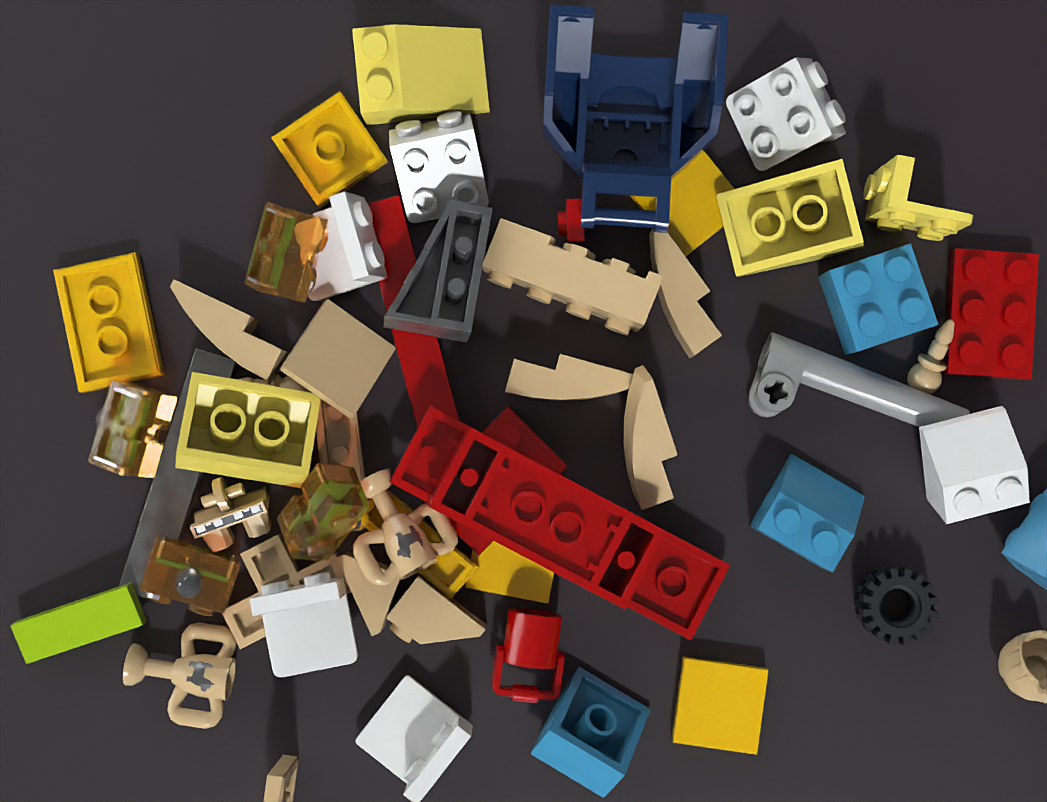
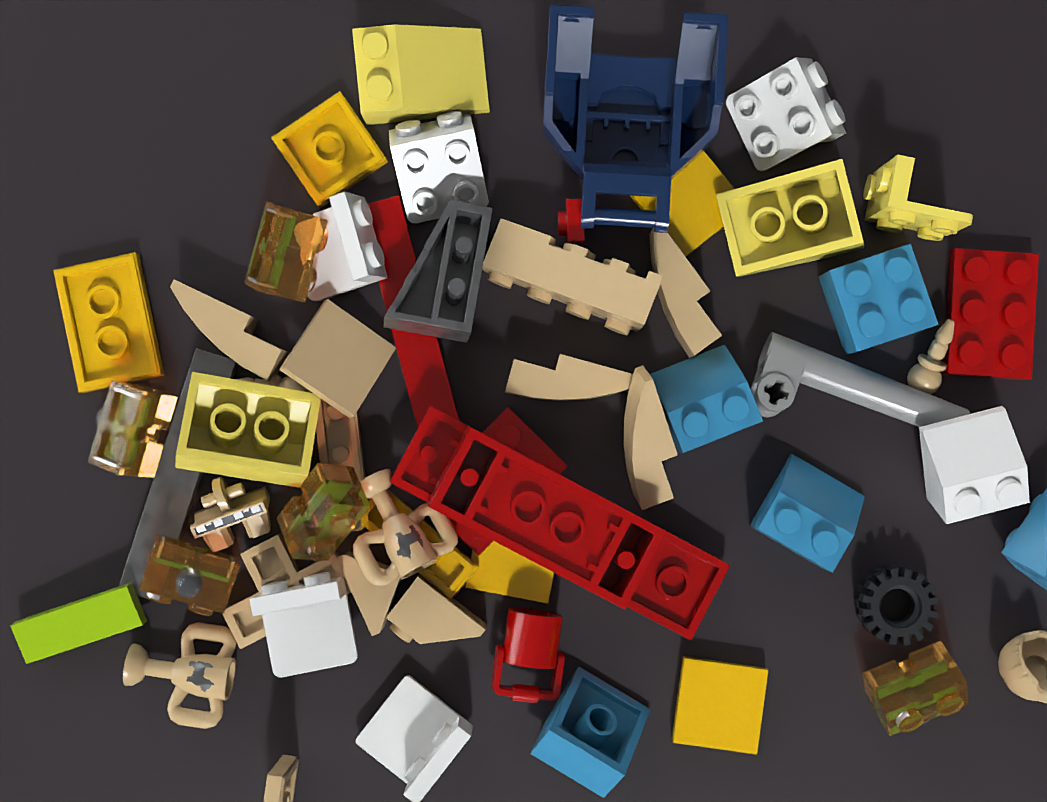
none -> dark azure slope [650,345,763,453]
none -> clear orange piece [862,641,969,736]

